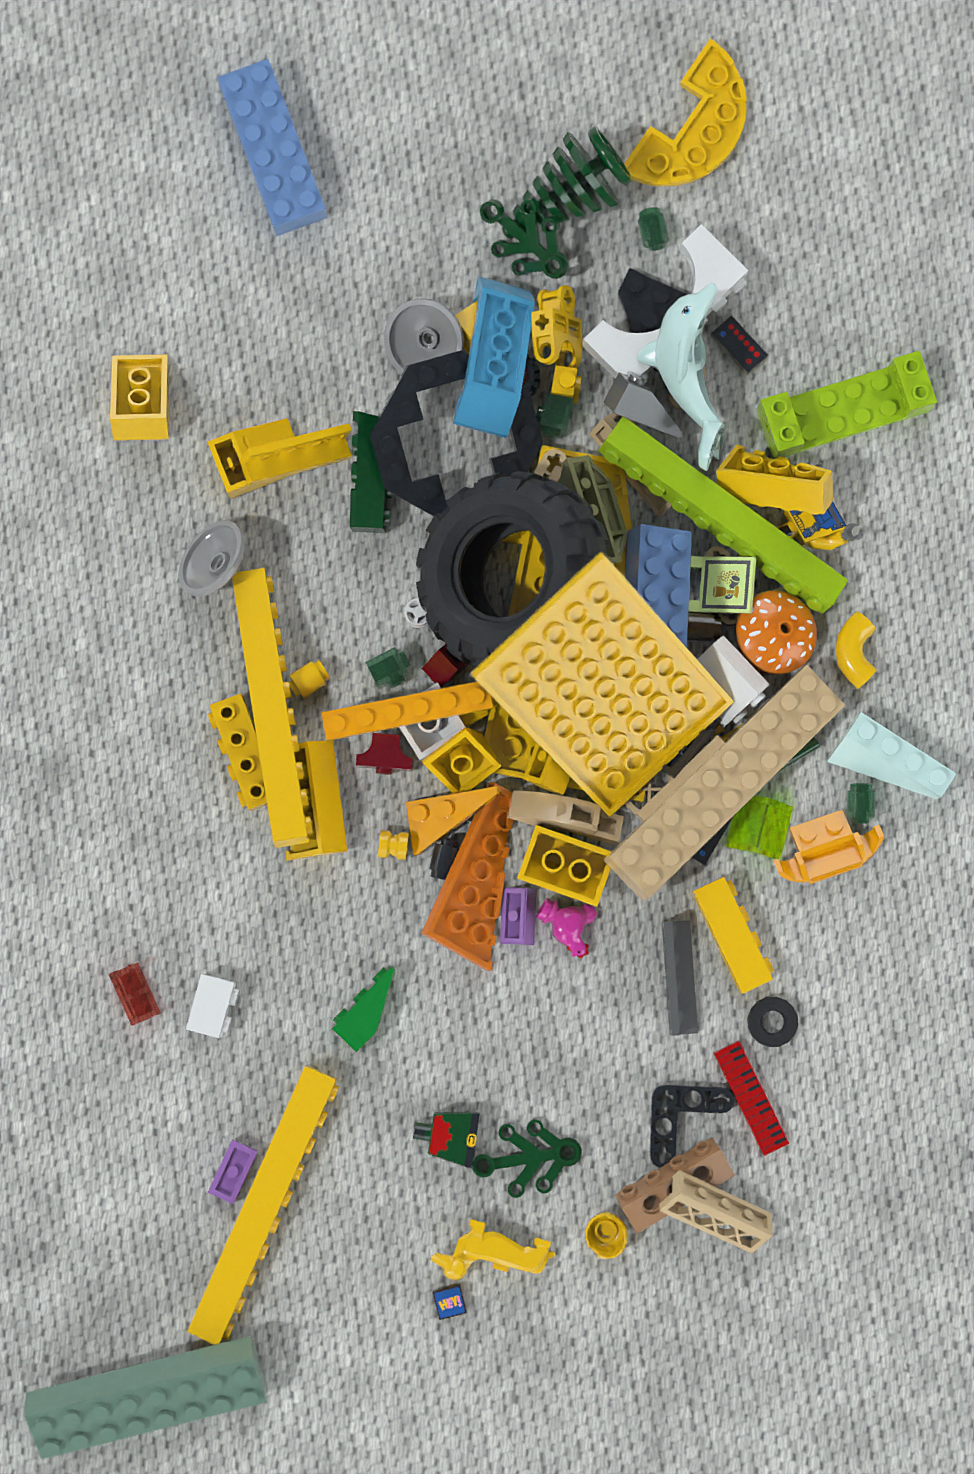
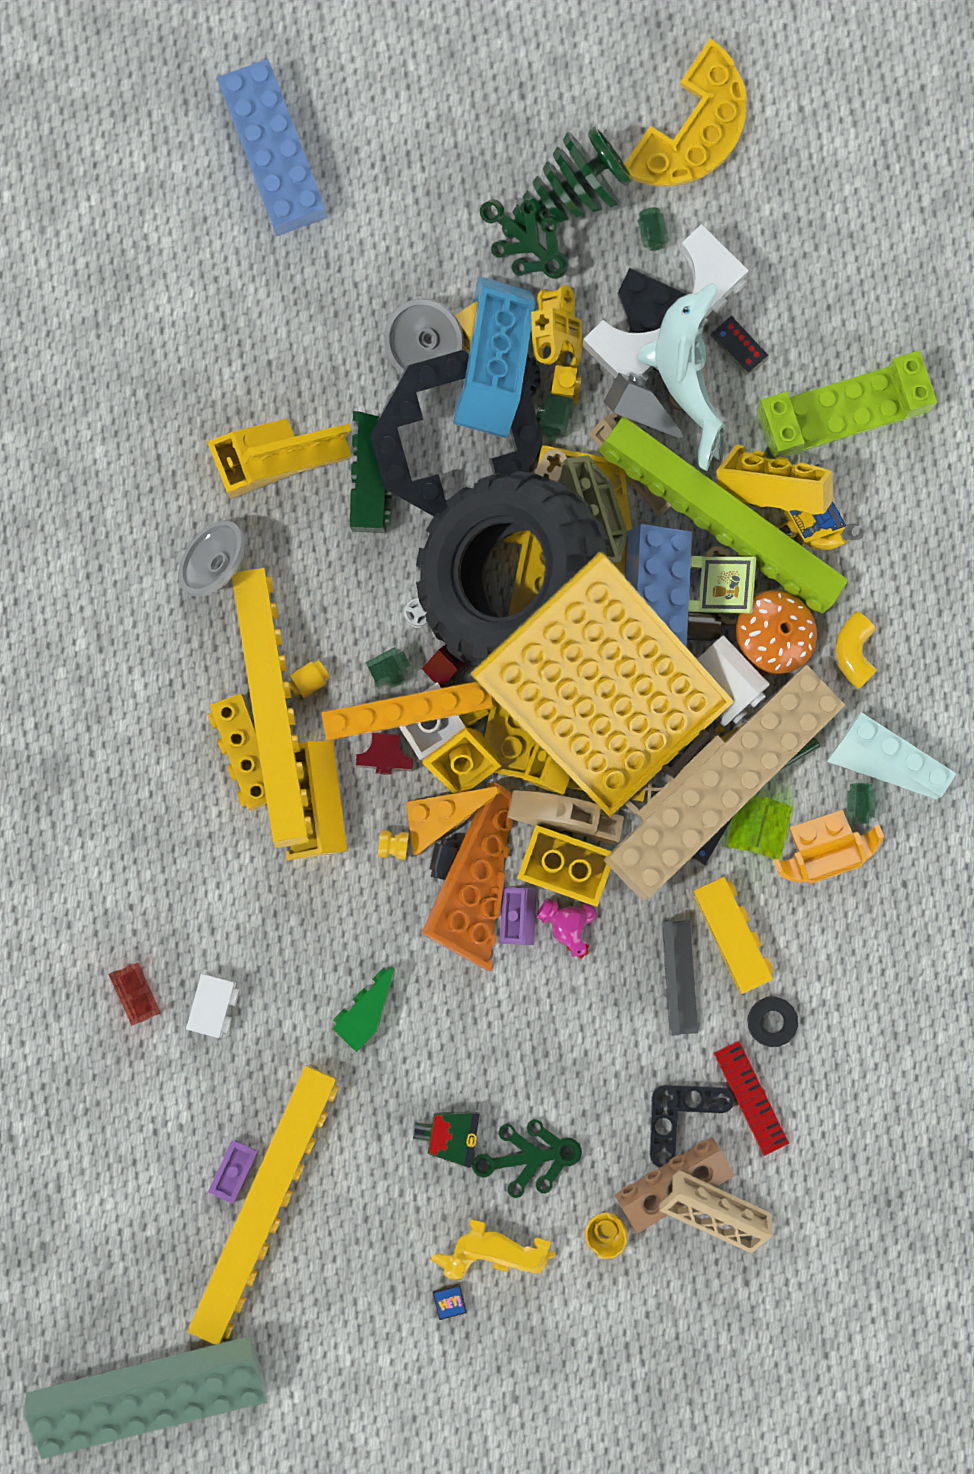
yellow slope [110,354,169,441] -> none

